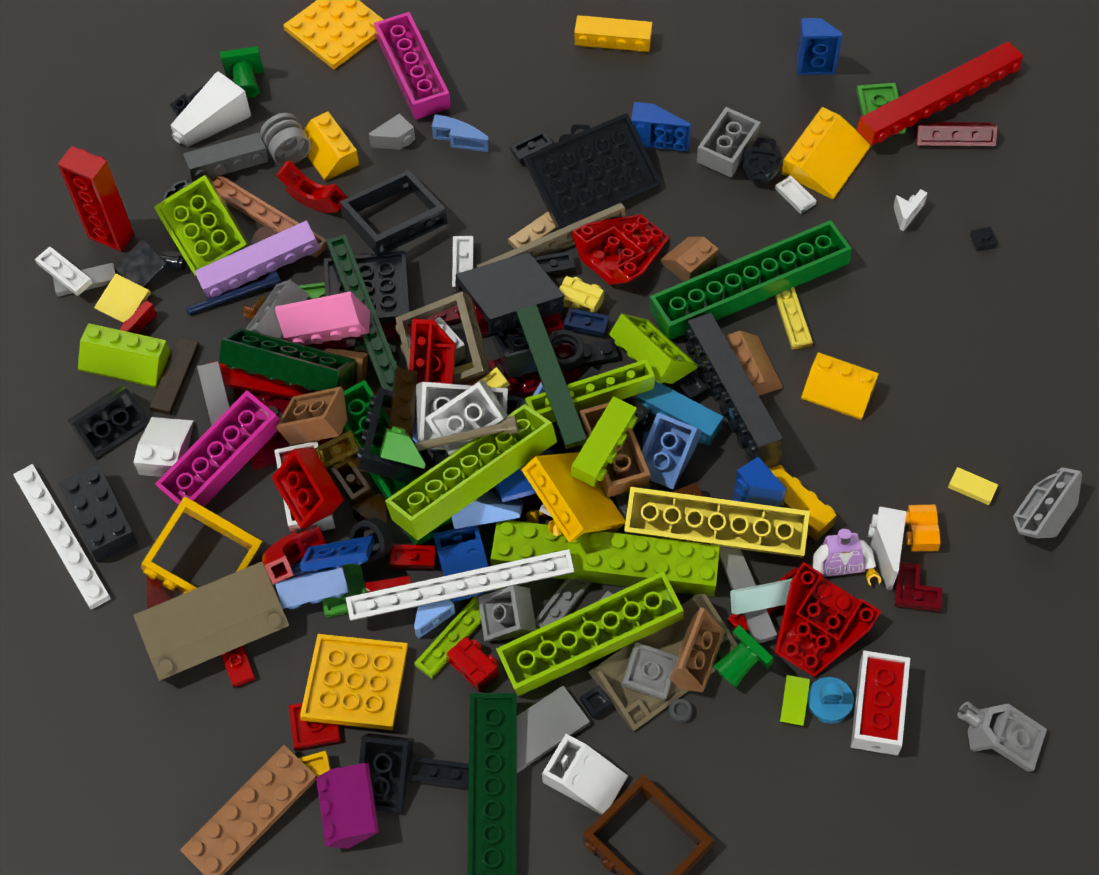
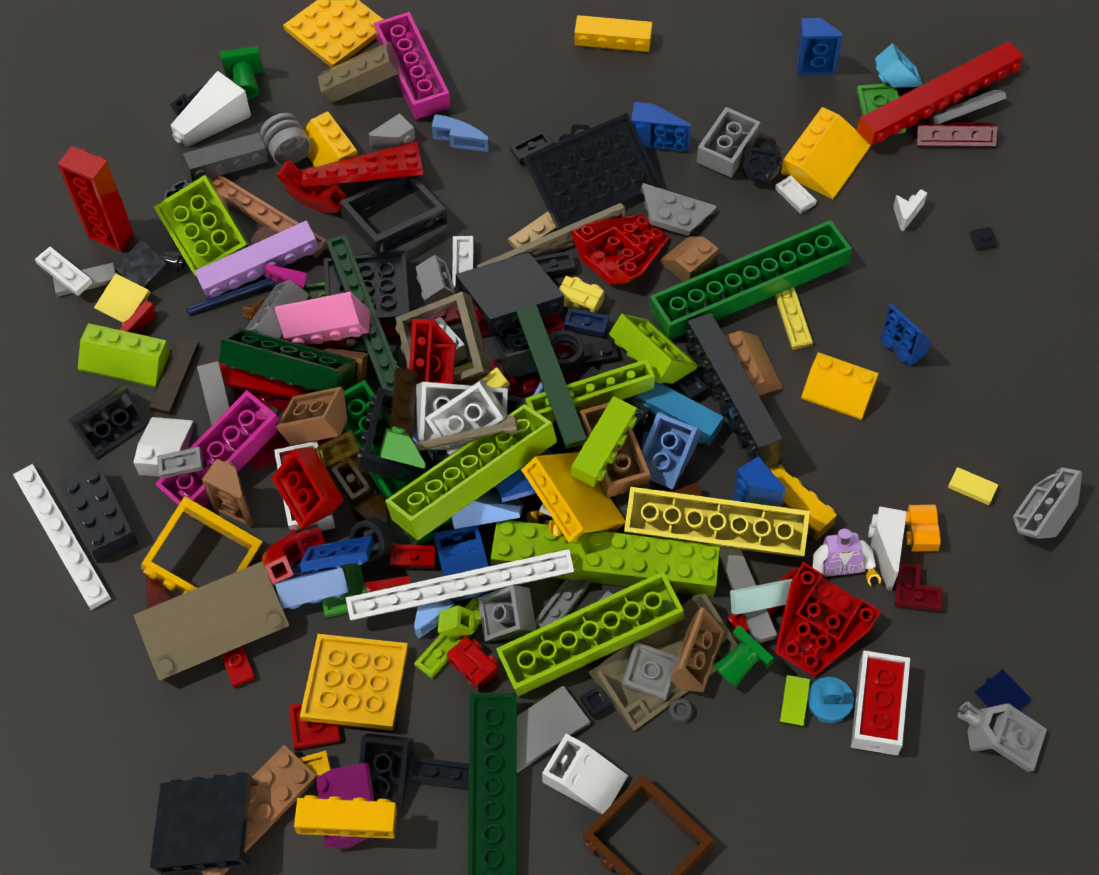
none -> black panel [150,772,258,875]
none -> light grey plate [157,447,204,479]
none -> medium nougat slope [202,459,253,528]
none -> dark pink slope [265,264,307,290]
none -> yellow brick [294,795,397,839]
none -> red wing [302,141,423,187]
none -> dark tan slope [318,41,399,103]
none -> light grey brick [416,255,455,303]
none -> lime brick [438,605,475,639]
none -> light grey wing [641,183,716,236]
none -> medium azure slope [875,43,923,87]
none -> blue slope [880,304,931,367]
none -> light grey tile [928,90,1006,124]
none -> clear blue piece [974,669,1031,711]

